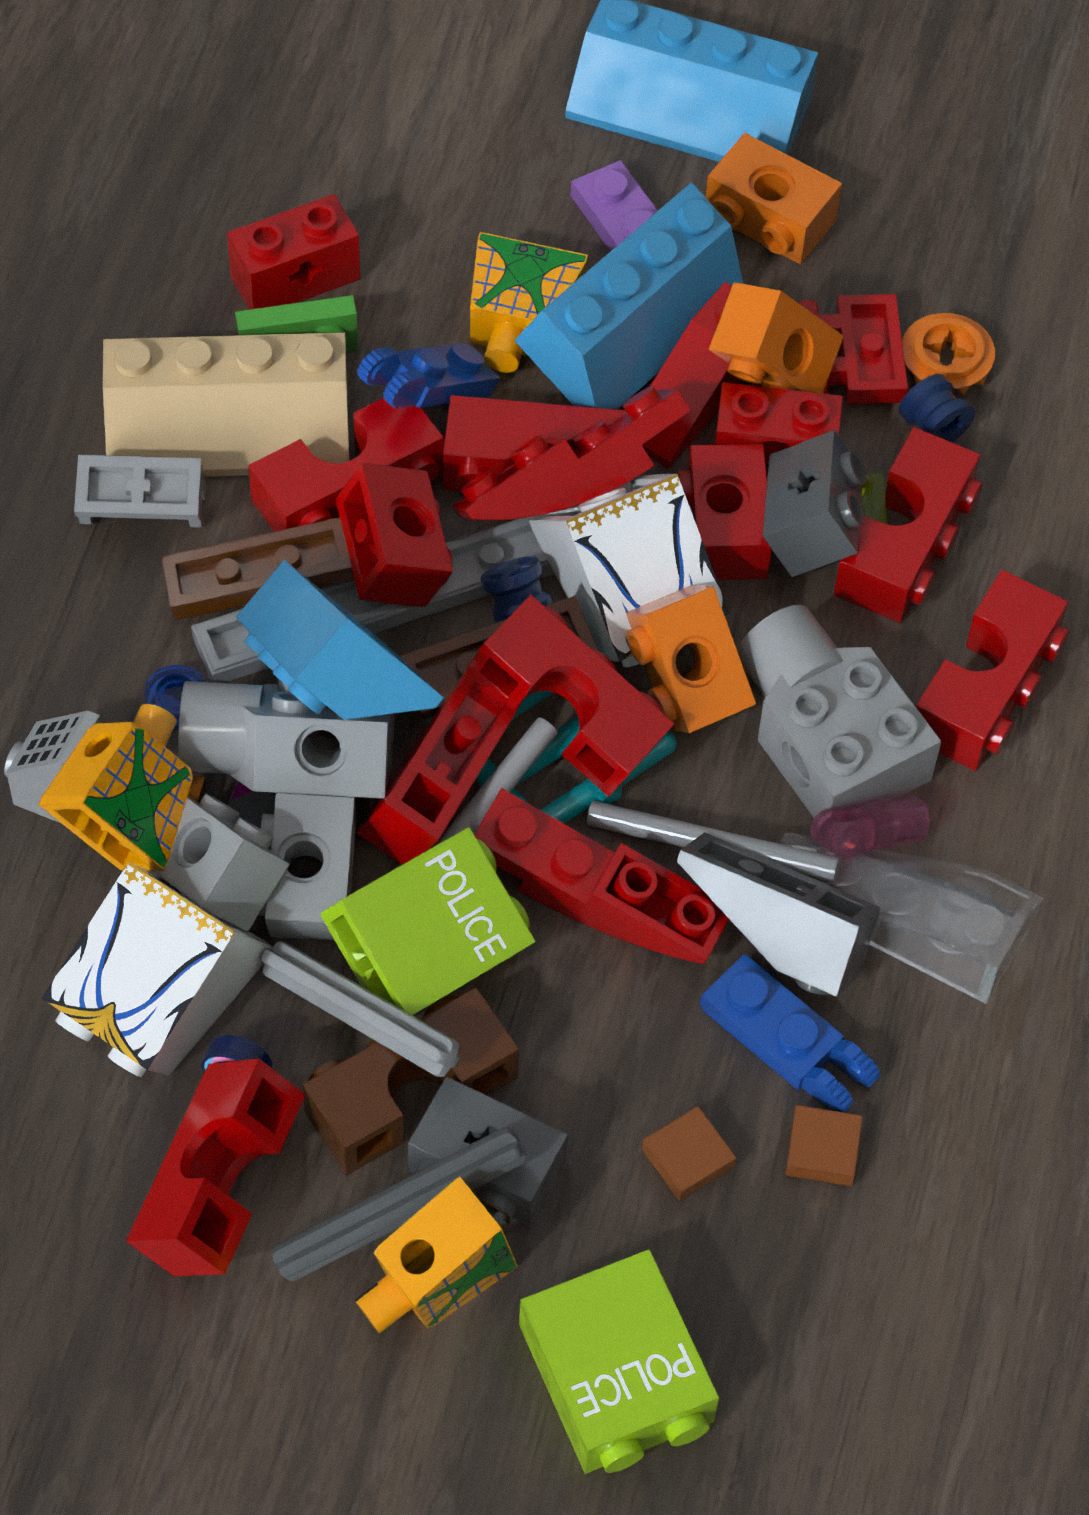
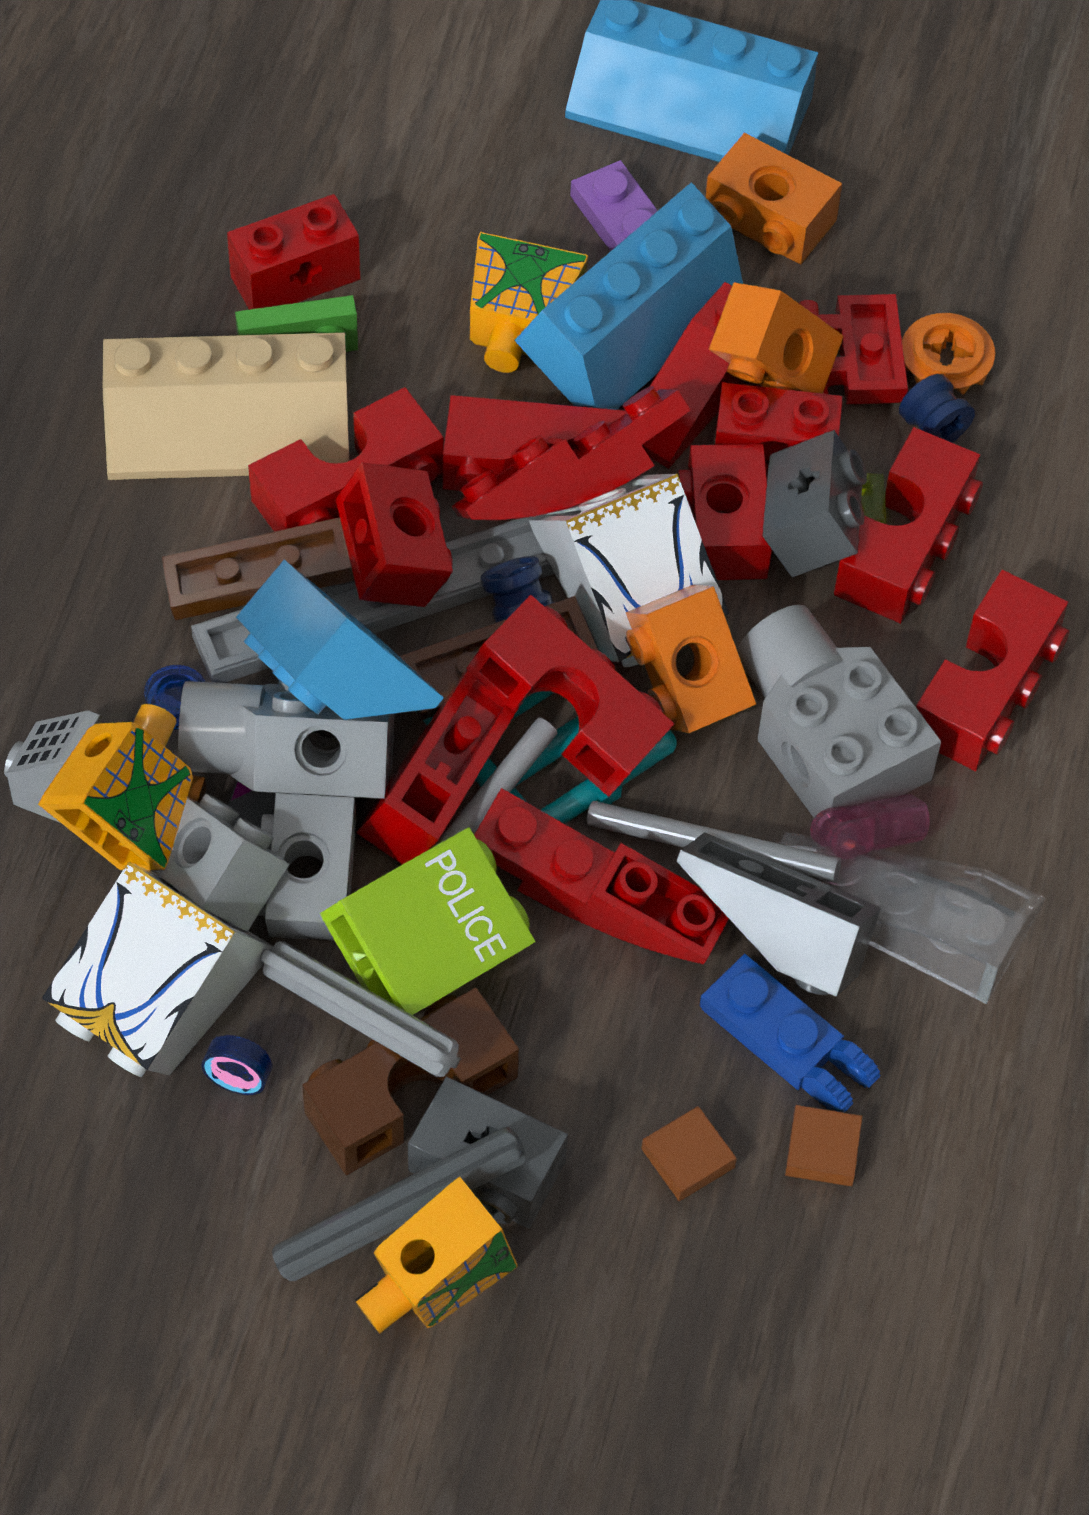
light grey hinge [74,455,206,528] -> none
red arch [126,1058,306,1277] -> none
blue hinge [357,342,500,409] -> none
lime brick [519,1249,719,1474] -> none

